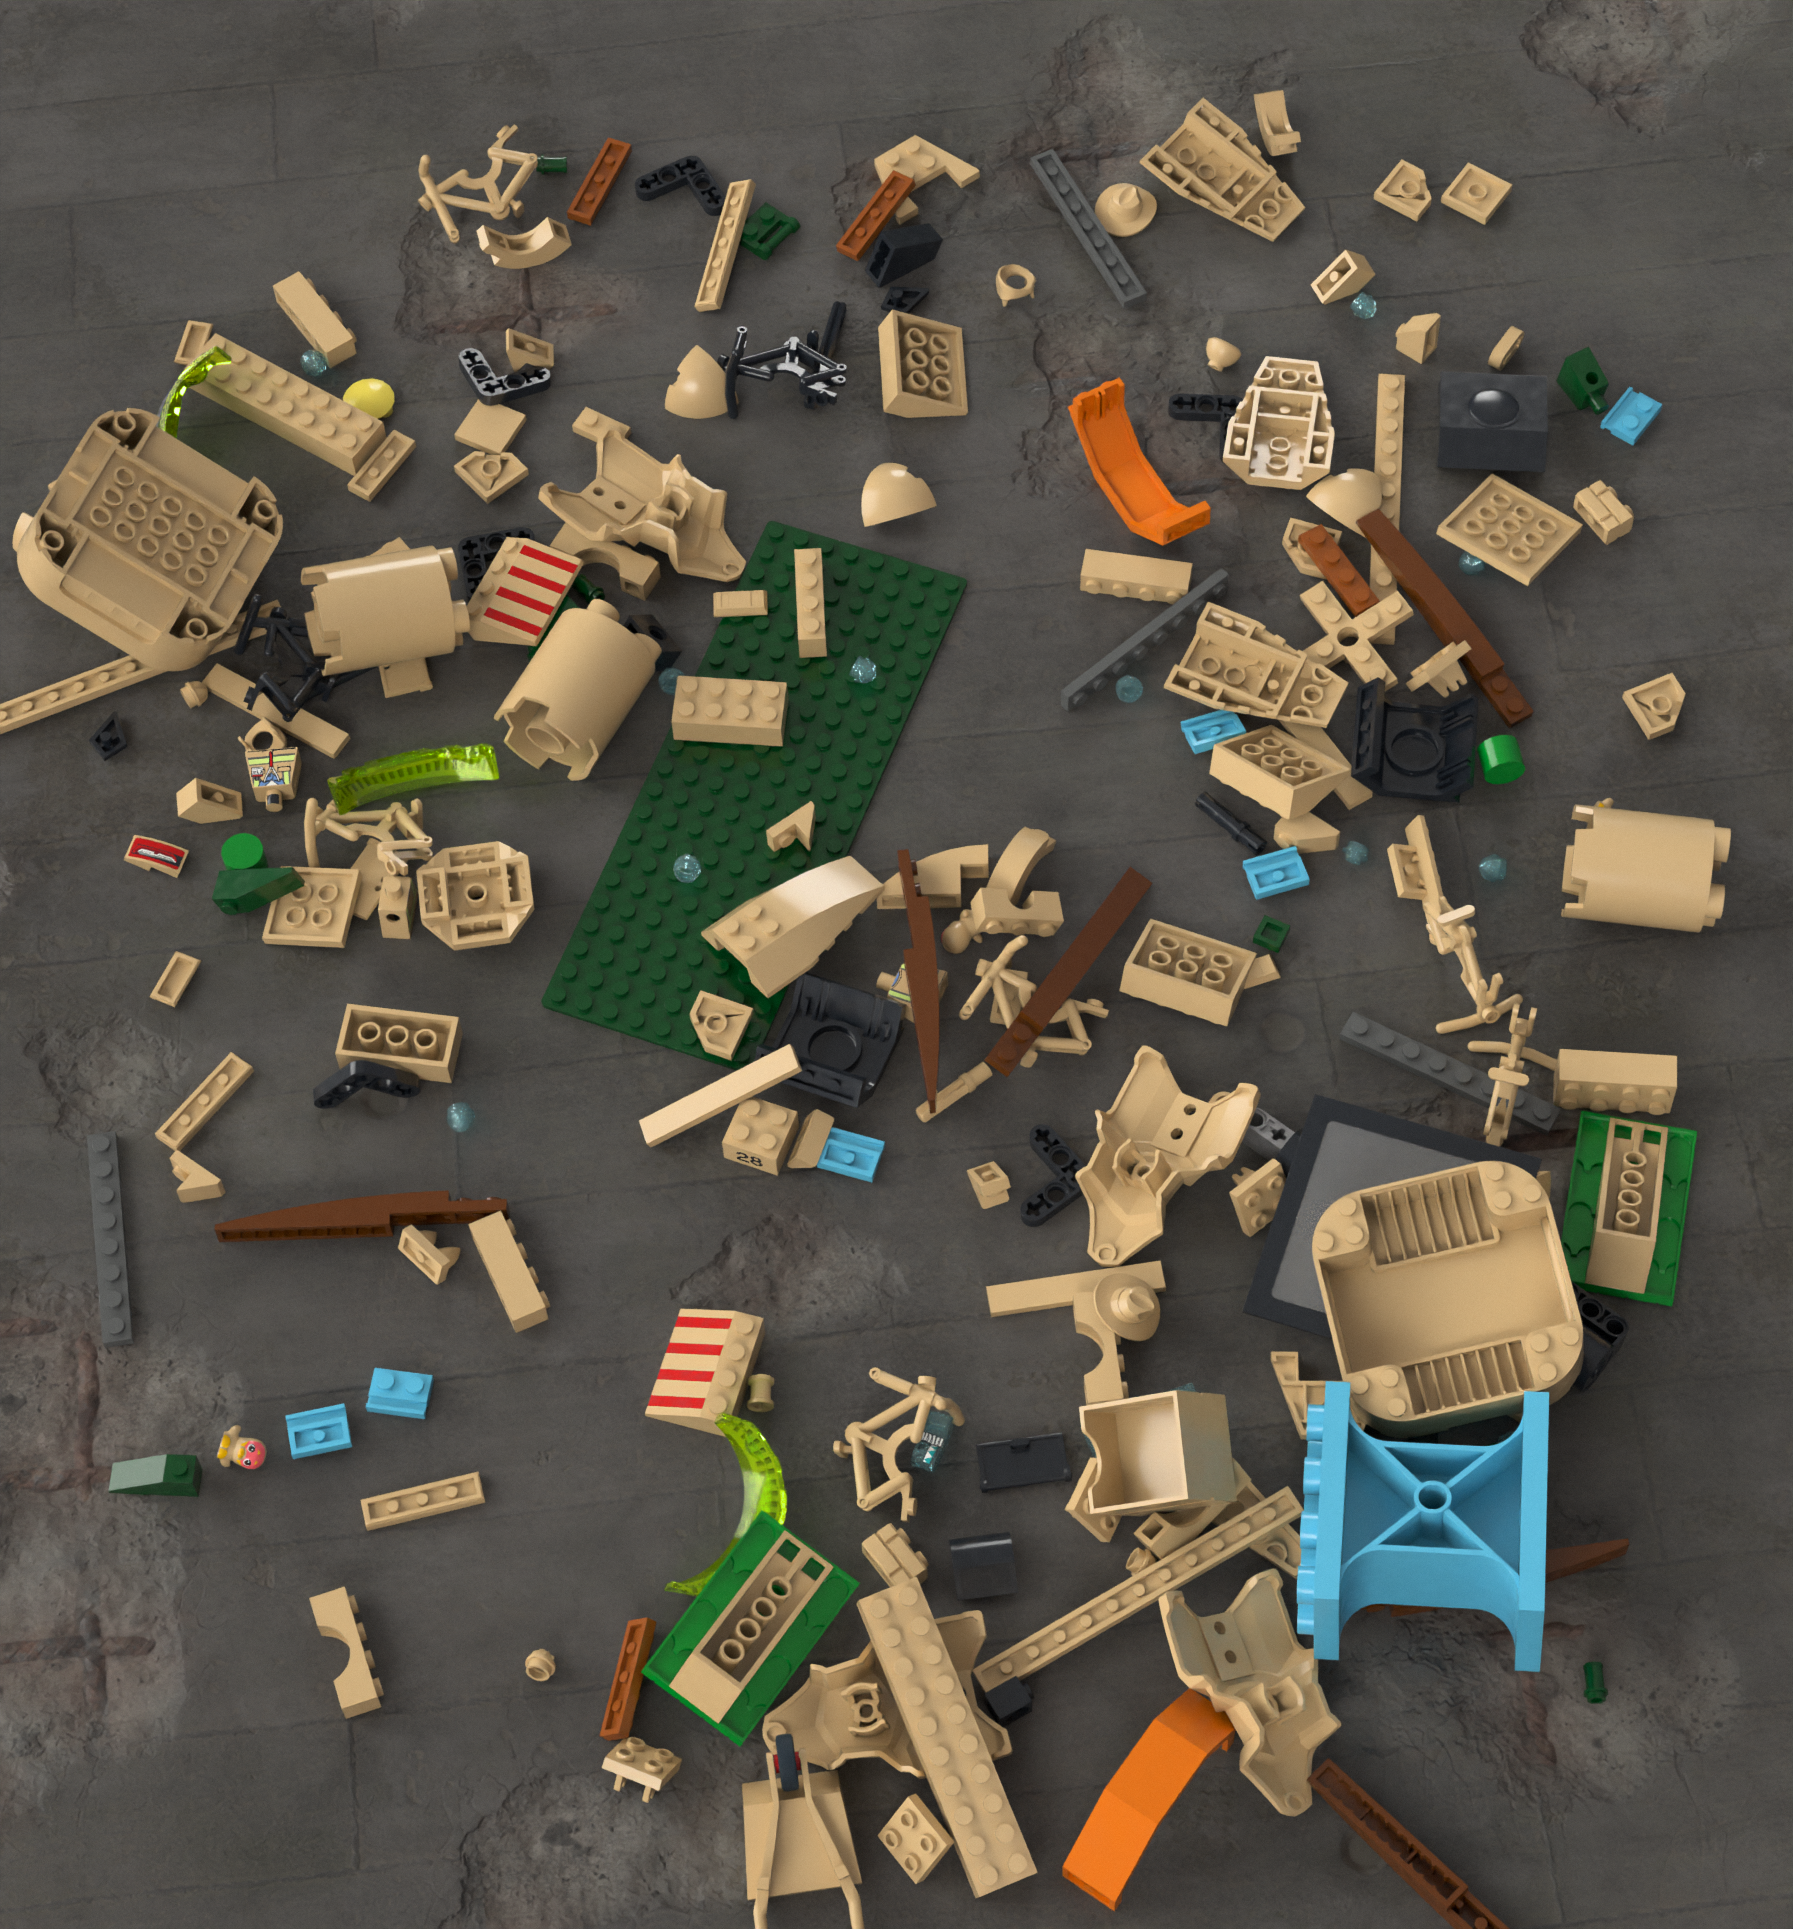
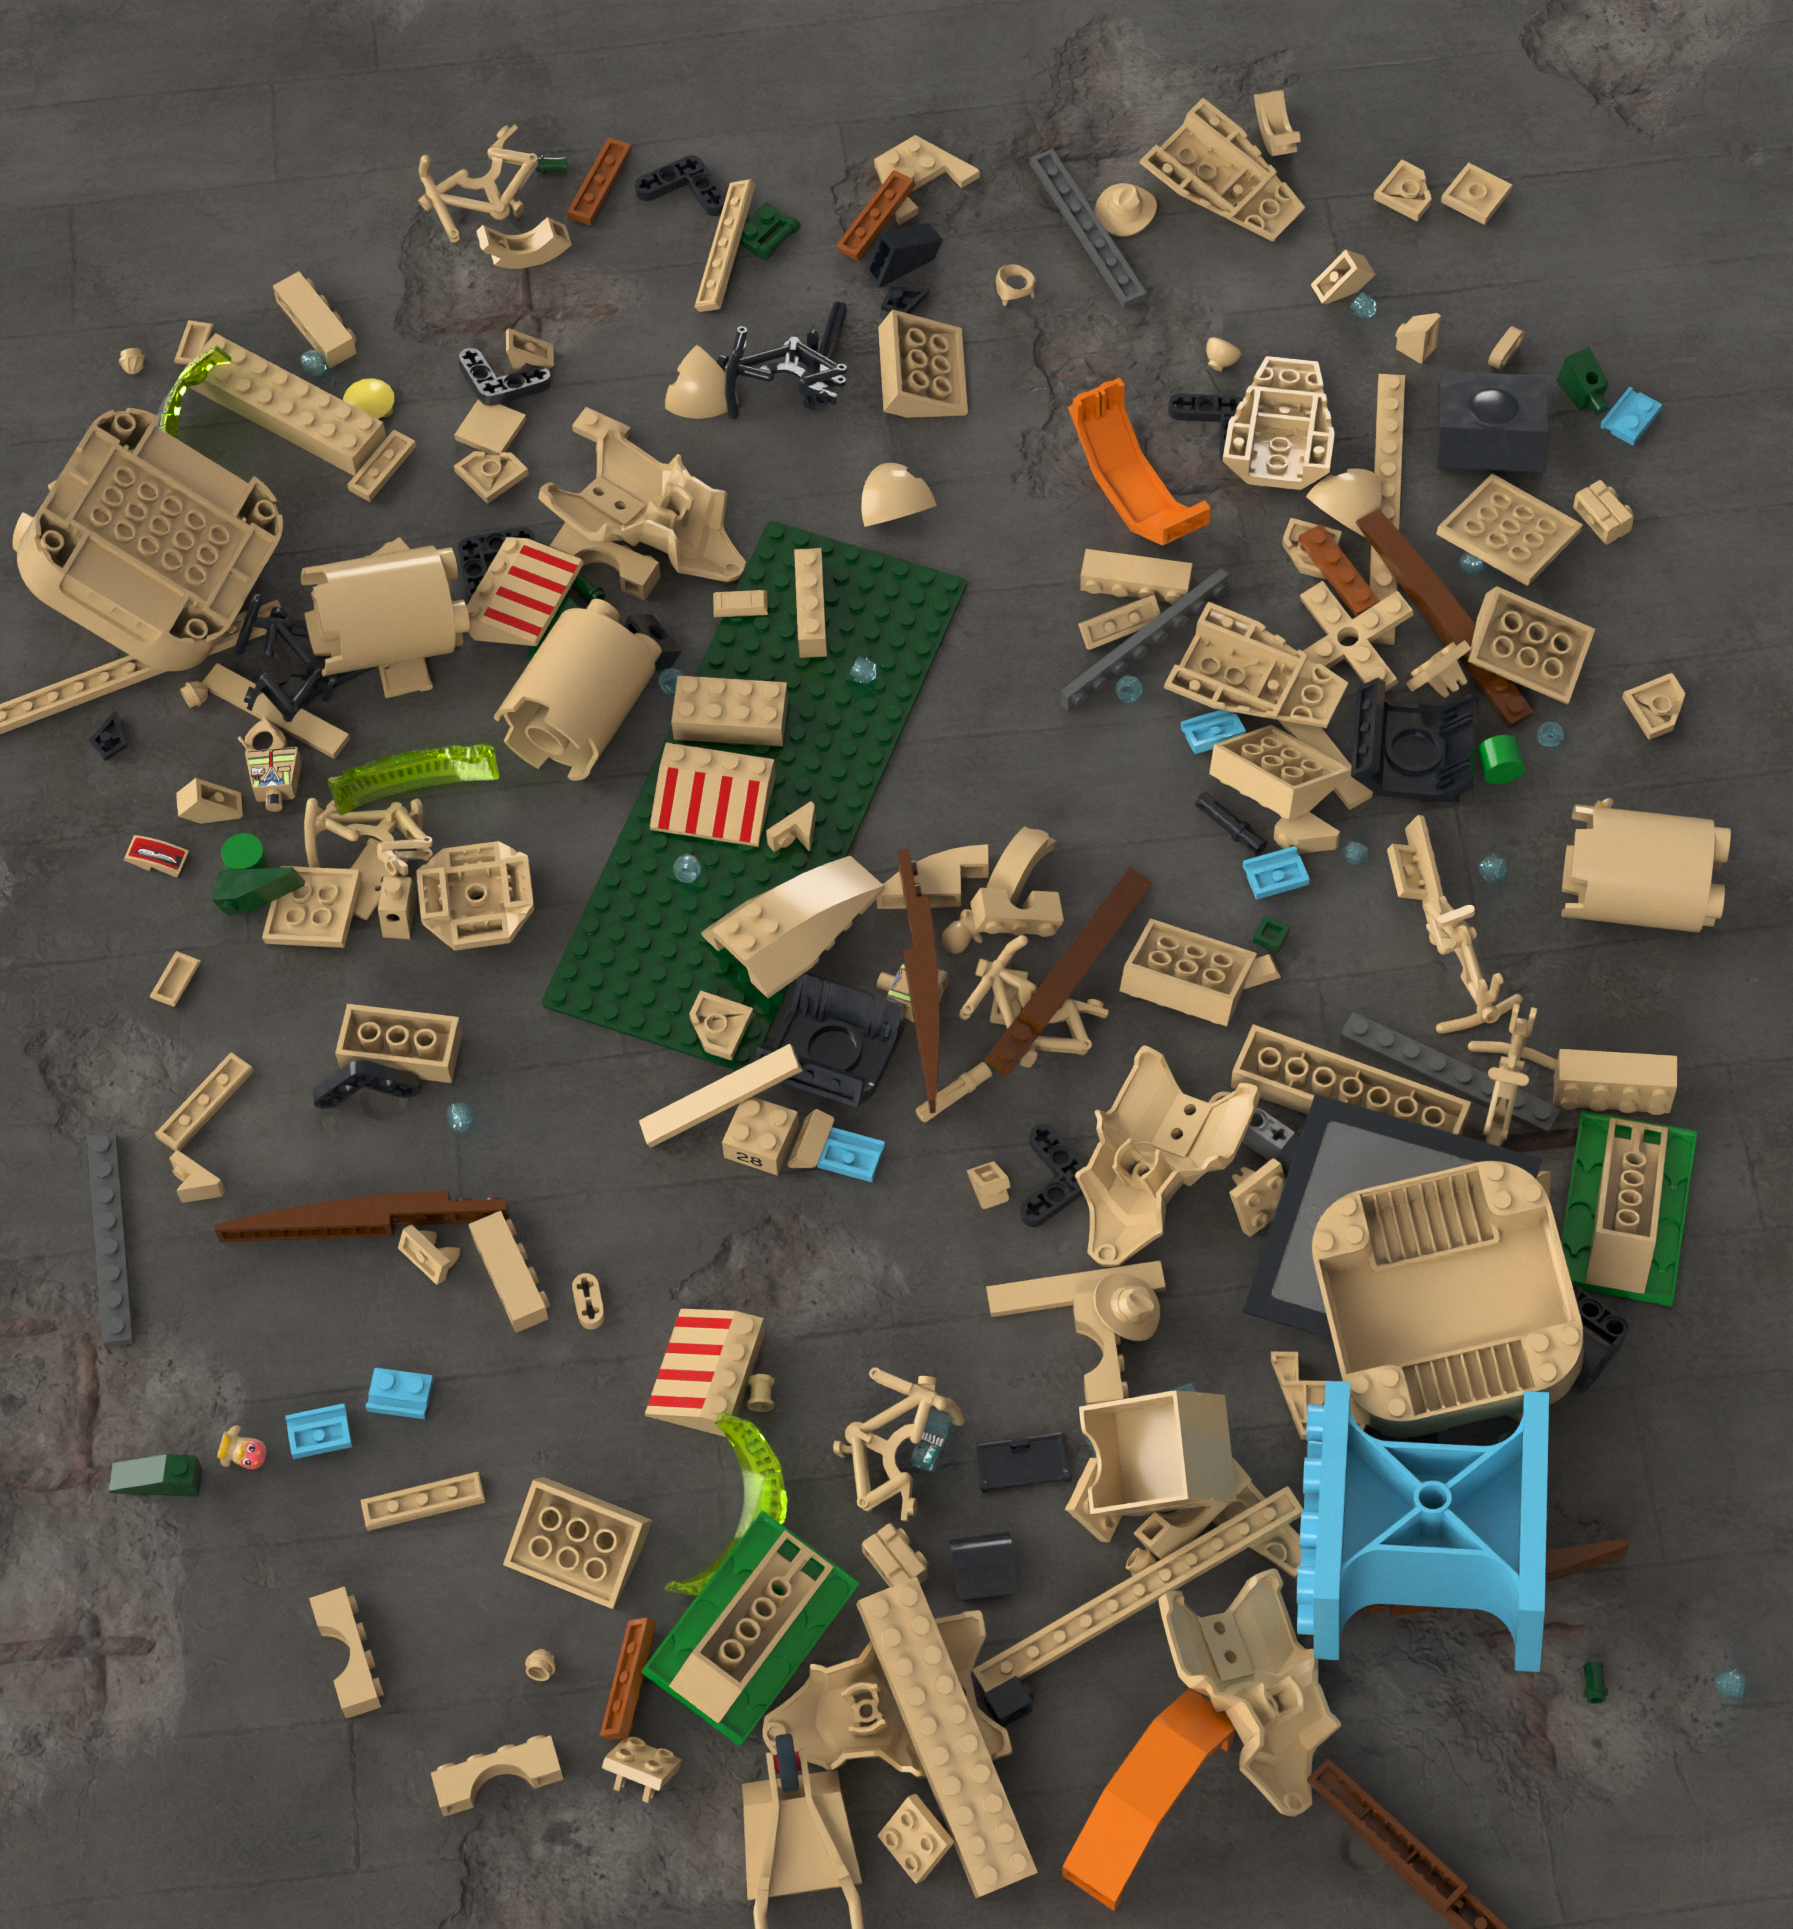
none -> tan plate [119,348,145,374]
none -> tan arch [431,1735,564,1817]
none -> tan slope [503,1477,653,1609]
none -> tan beam [572,1273,605,1329]
none -> tan slope [650,743,776,847]
none -> tan plate [1078,595,1161,650]
none -> tan brick [1231,1024,1471,1135]
none -> tan slope [1468,586,1595,704]
none -> clear light blue plate [1537,721,1564,748]
none -> clear light blue plate [1715,1669,1746,1700]

